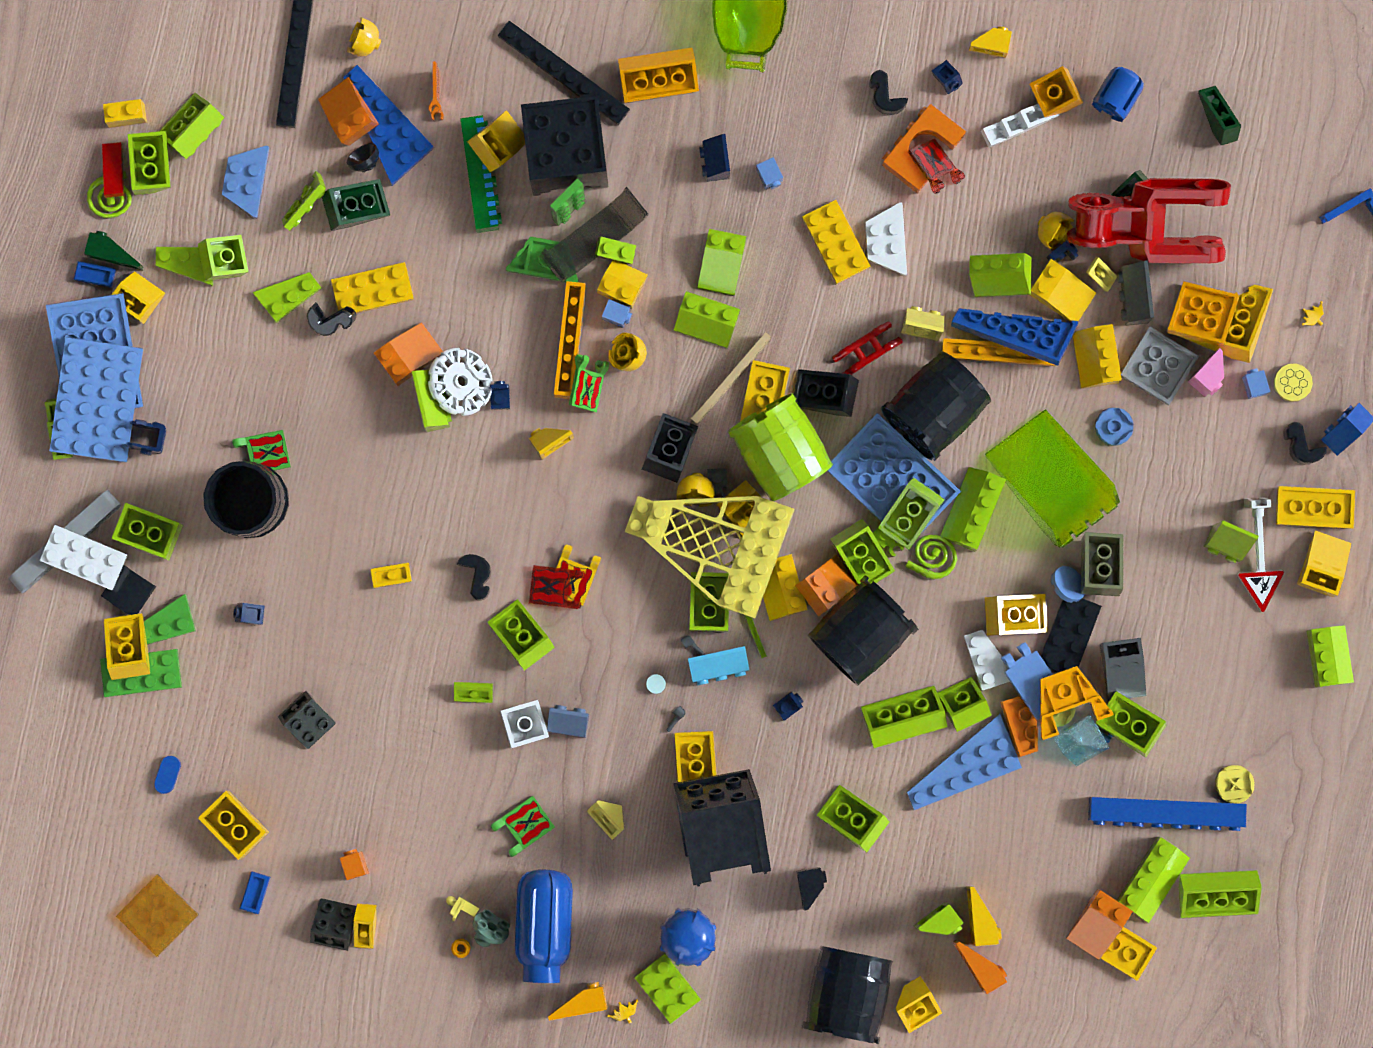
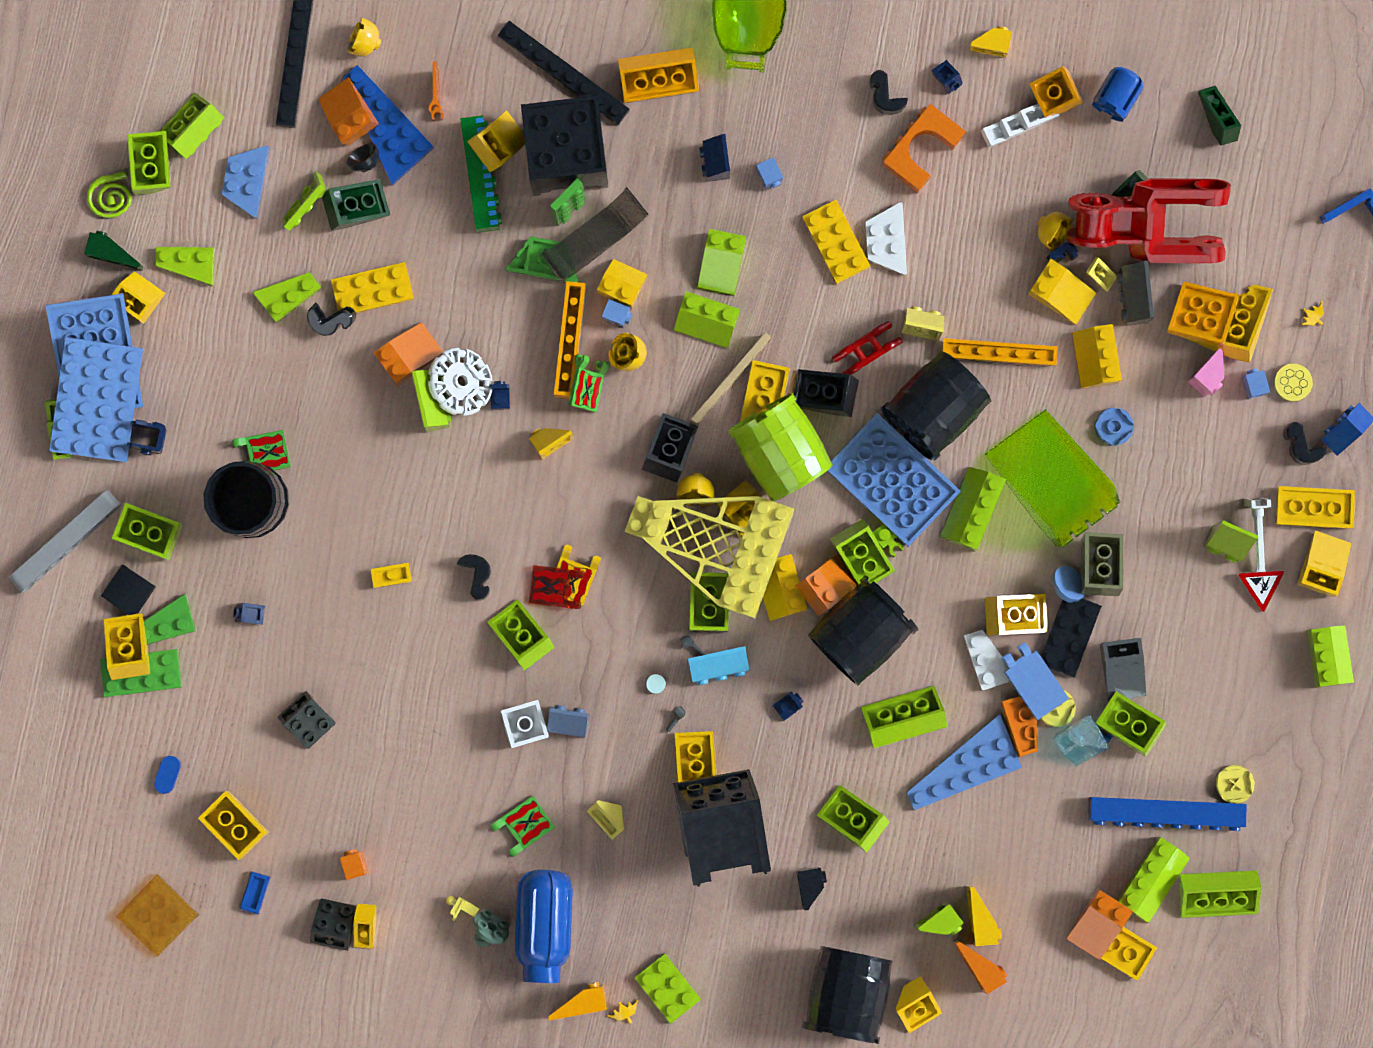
white plate [40,525,128,590] -> none
blue tile [74,261,116,288] -> none
red tile [102,142,124,198] -> none
yellow brick [103,99,147,128] -> none
lime brick [198,235,248,281] -> none
light orange plate [451,938,471,958] -> none
lime plate [454,682,493,703] -> none
lime plate [595,237,636,264] -> none
blue piece [660,908,716,966] -> none
dark grey plate [707,468,727,498] -> none
lime piece [745,615,767,658] -> none
lime slope [878,477,945,550] -> none
lime piece [905,535,957,579] -> none
clear red flag [908,138,965,194] -> none
lime slope [938,677,992,732] -> none
blue wing [951,308,1079,366] -> none
lime slope [969,253,1032,297] -> none
light orange wing [1040,666,1114,740] -> none
light grey plate [1121,327,1199,405] -> none

